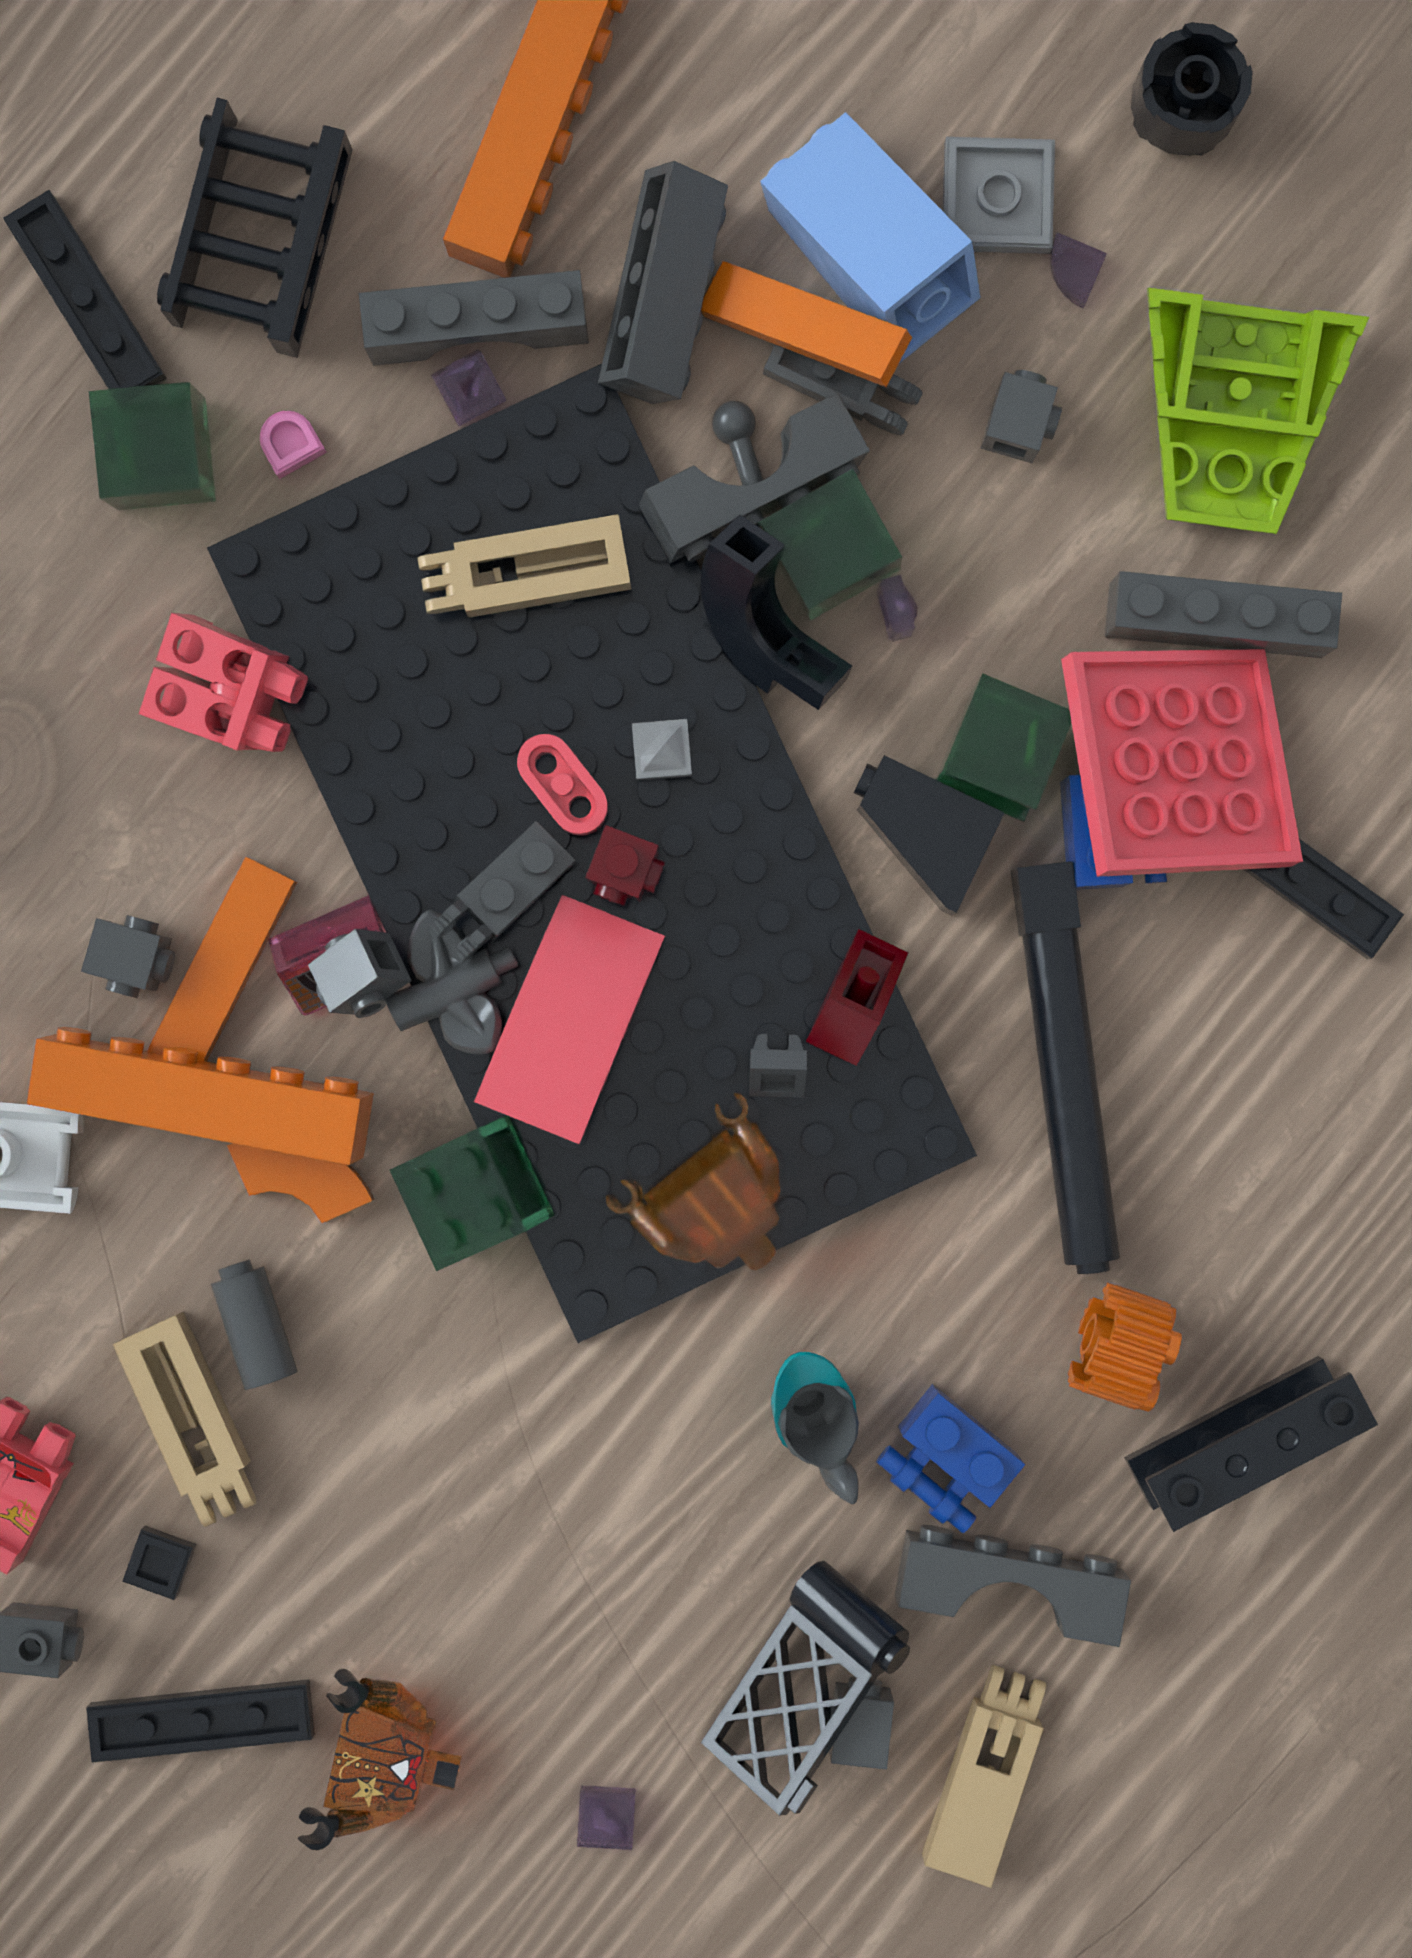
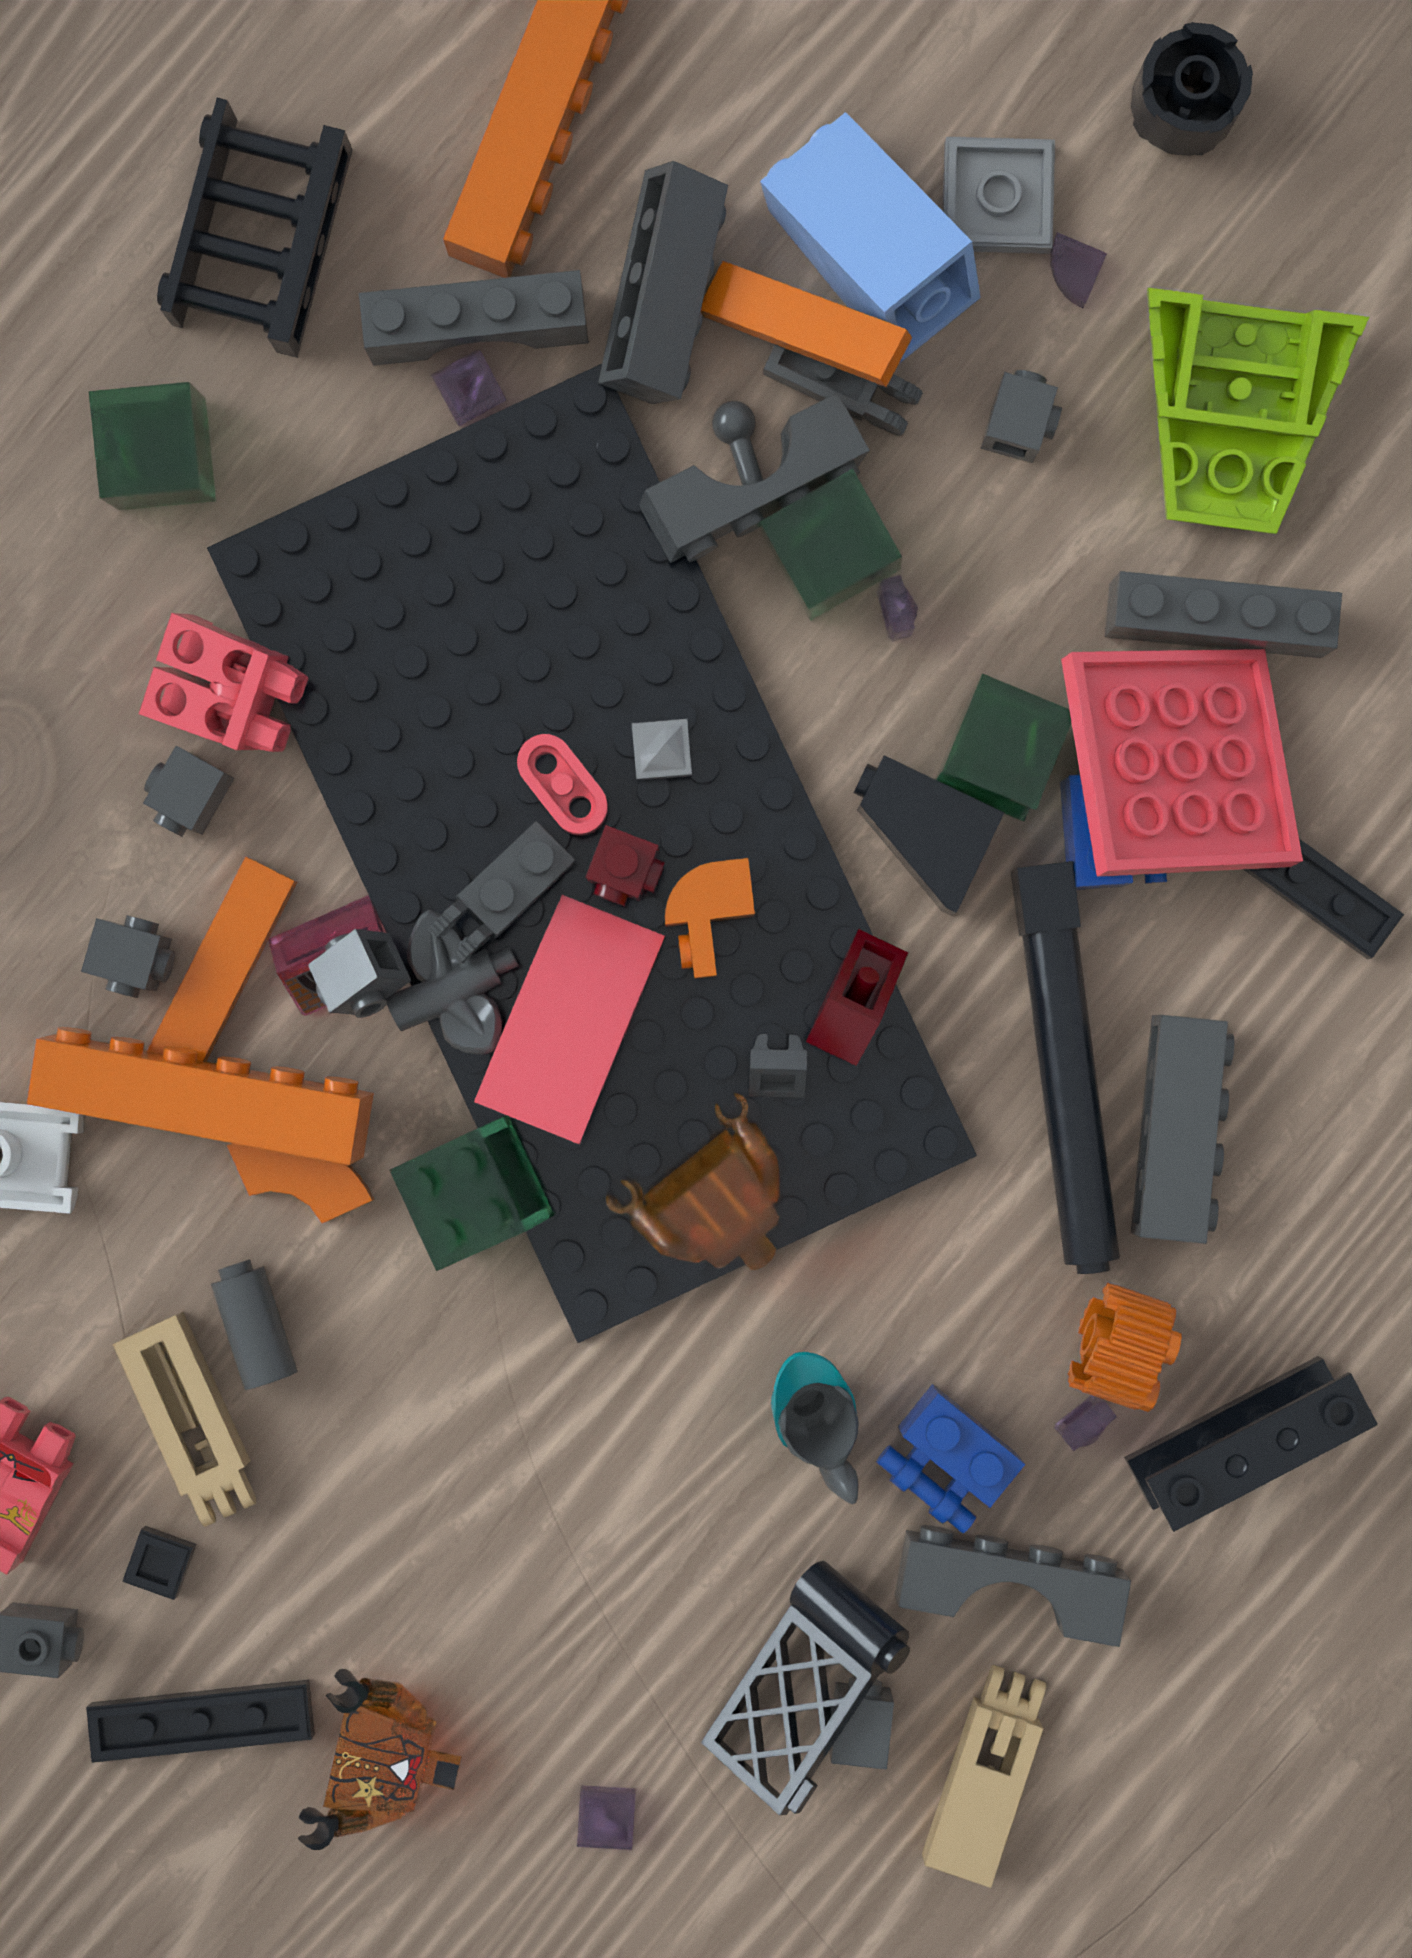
black tile [3,190,167,407] -> none
bright pink tile [260,411,327,479] -> none
tan hinge [417,514,631,618] -> none
black arch [700,515,853,710] -> none
none -> dark grey brick [143,746,235,837]
none -> orange brick [665,858,755,979]
none -> clear purple tile [1054,1395,1117,1452]
none -> dark grey brick [1131,1015,1235,1244]

